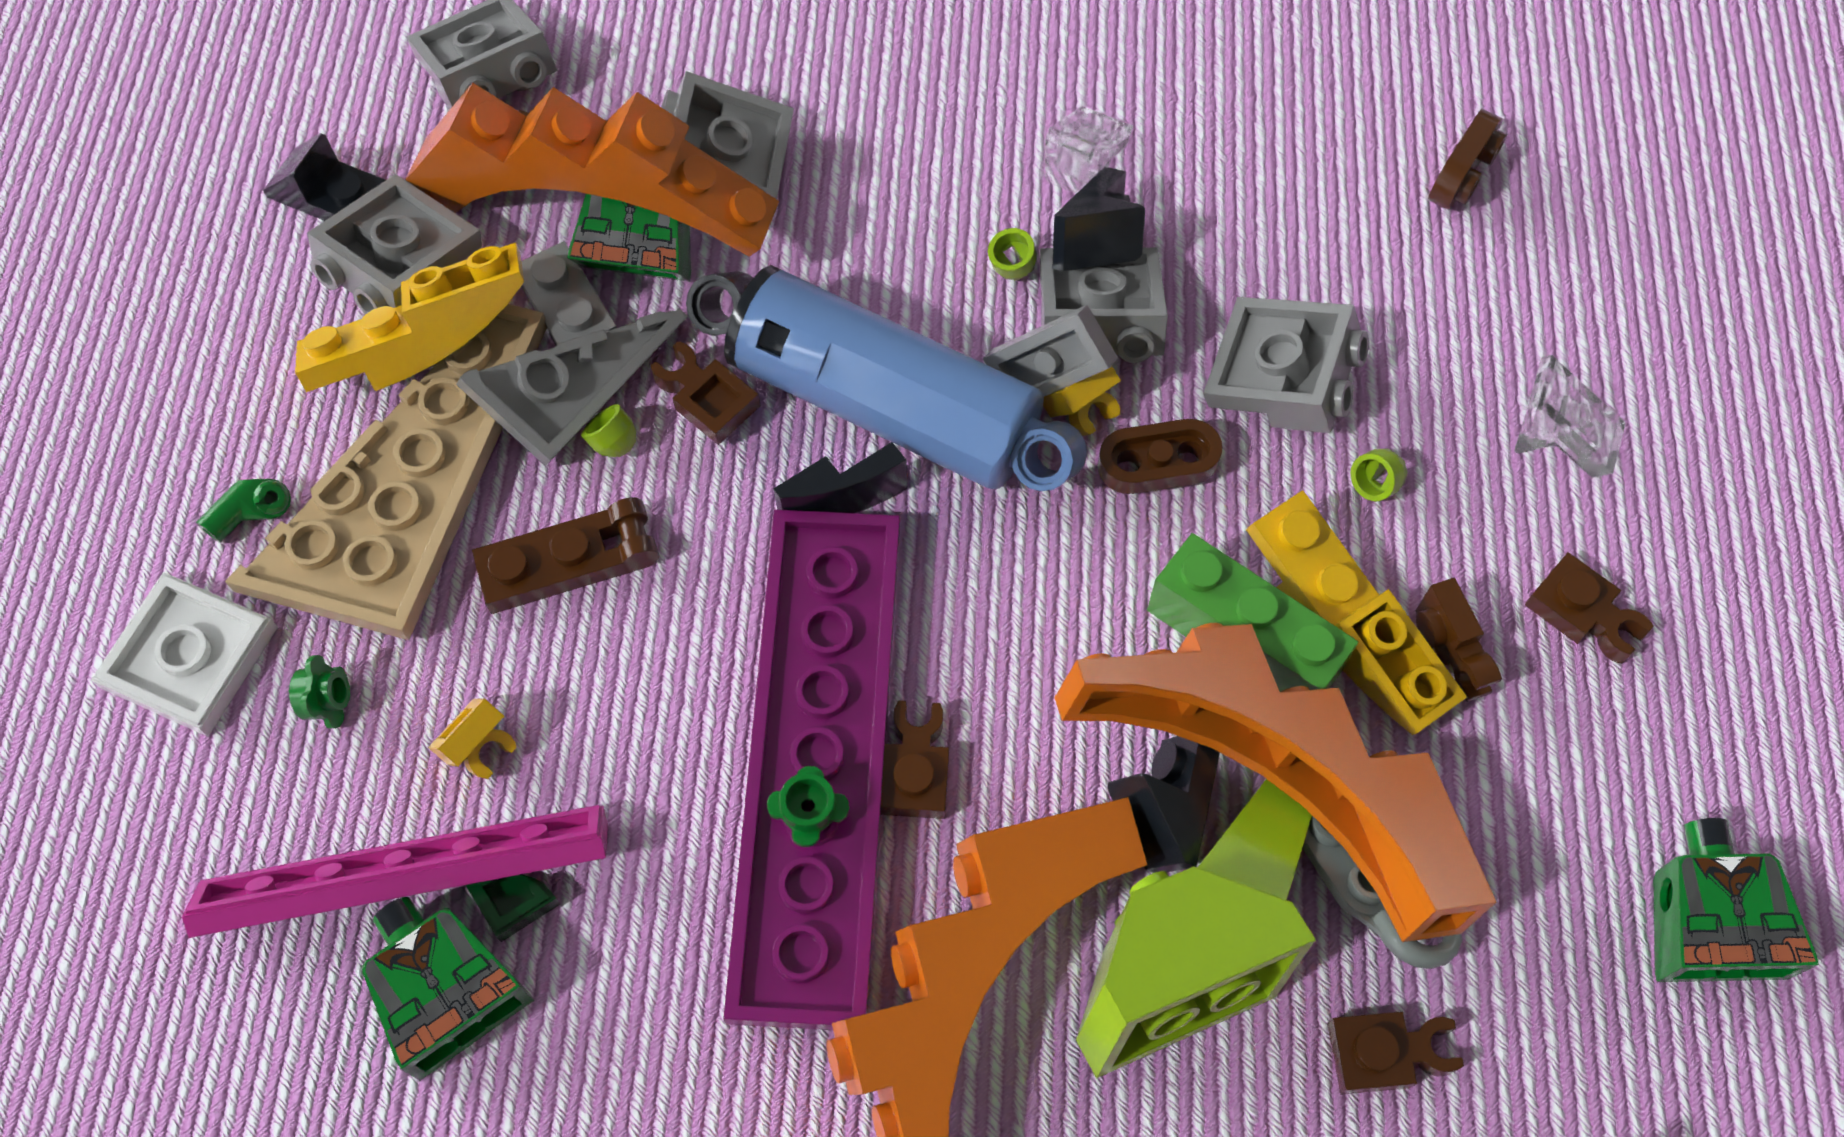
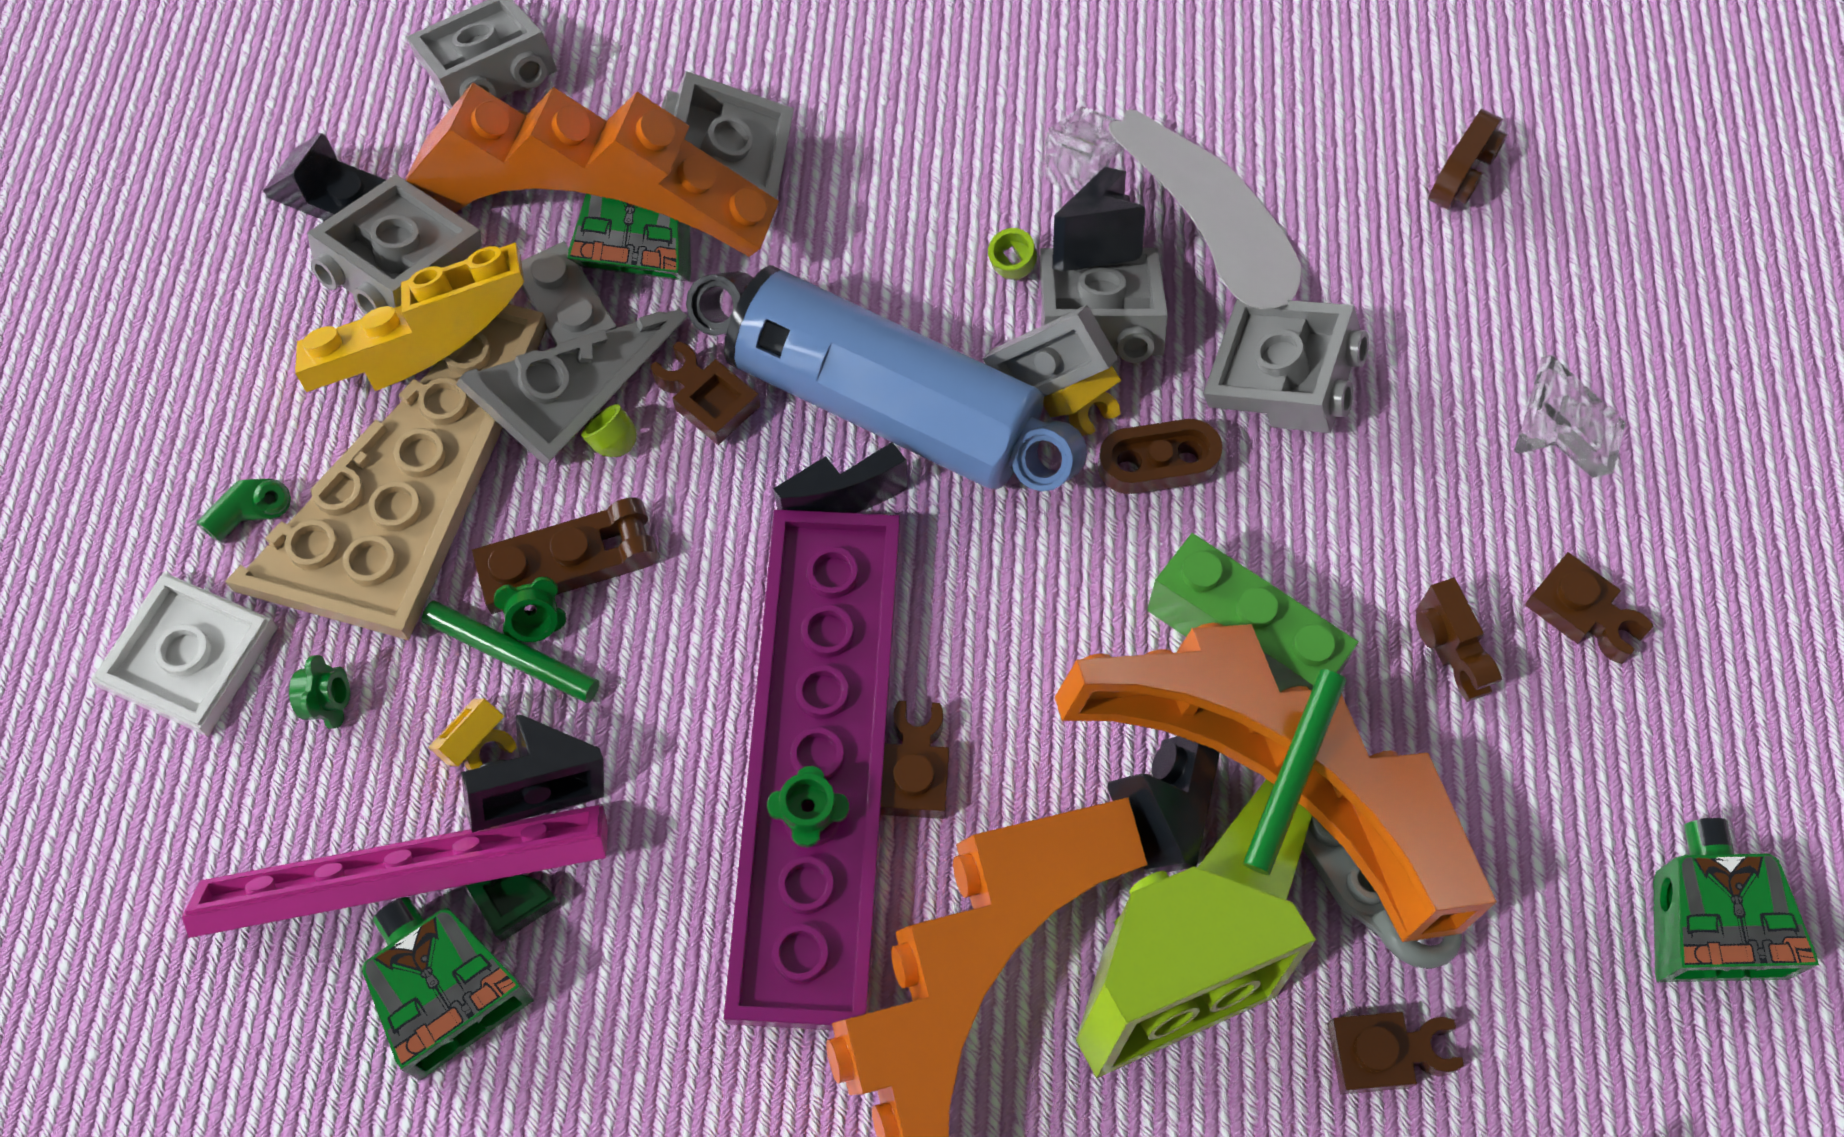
yellow slope [1246,490,1467,735] -> none
lime hinge [1351,448,1408,501] -> none
none -> green bar [422,600,600,704]
none -> black slope [461,715,604,832]
none -> green plate [494,577,566,642]
none -> white sticker [1109,109,1301,309]
none -> green bar [1243,669,1347,875]

